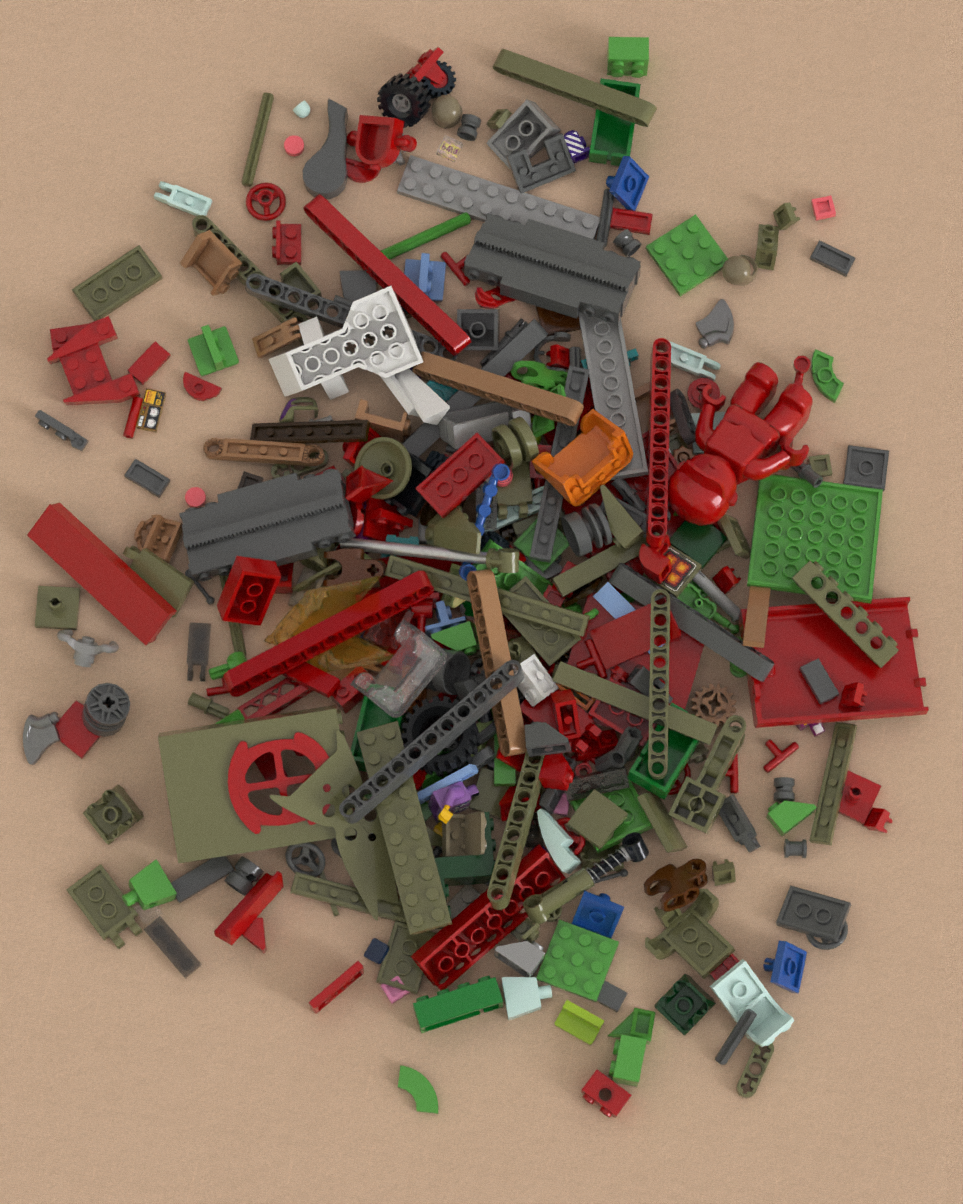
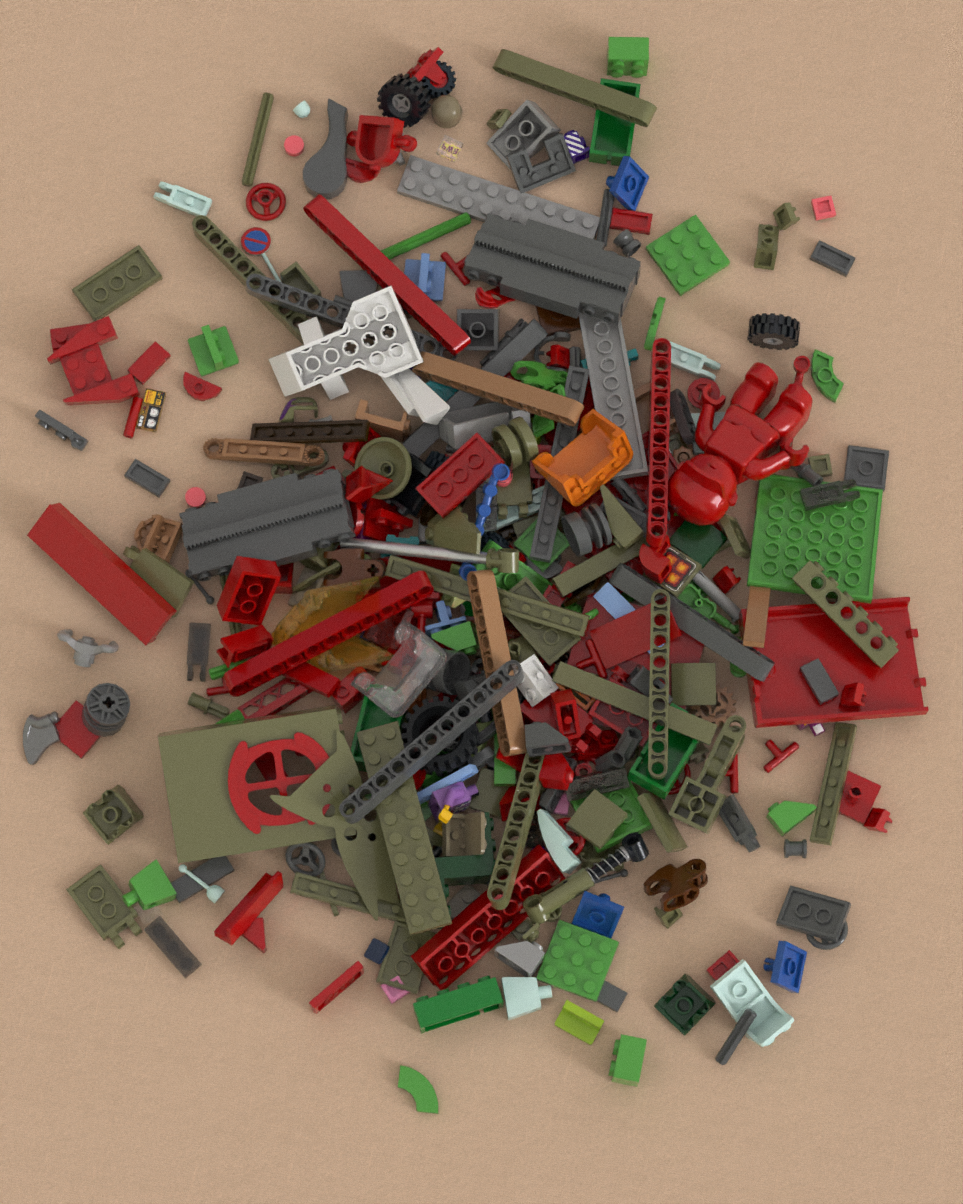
olive tile [35,586,81,630] -> none
medium nougat panel [180,230,243,296] -> none
dark grey wheel [224,856,264,896] -> none
medium nougat hinge [252,318,302,358] -> none
red bracket [272,220,301,265] -> none
dark grey wheel [457,114,481,141] -> none
red brick [581,1069,632,1118] -> none
bright green slope [608,1008,655,1045] -> none
olive piece [645,889,735,979] -> none
flat silver arm [696,299,734,349] -> none
olive tile [712,859,736,886] -> none
dark tan helmet [722,255,758,286] -> none
olive beam [736,1043,774,1098] -> none
dark grey wheel [774,777,795,802] -> none
none -> light aqua hinge [179,864,225,904]
none -> red window [217,625,273,668]
none -> piece [241,227,281,282]
none -> bright green tile [644,296,666,351]
none -> olive slope [671,663,716,706]
none -> black wheel [747,313,800,350]
none -> clear smoke hinge [800,479,860,511]

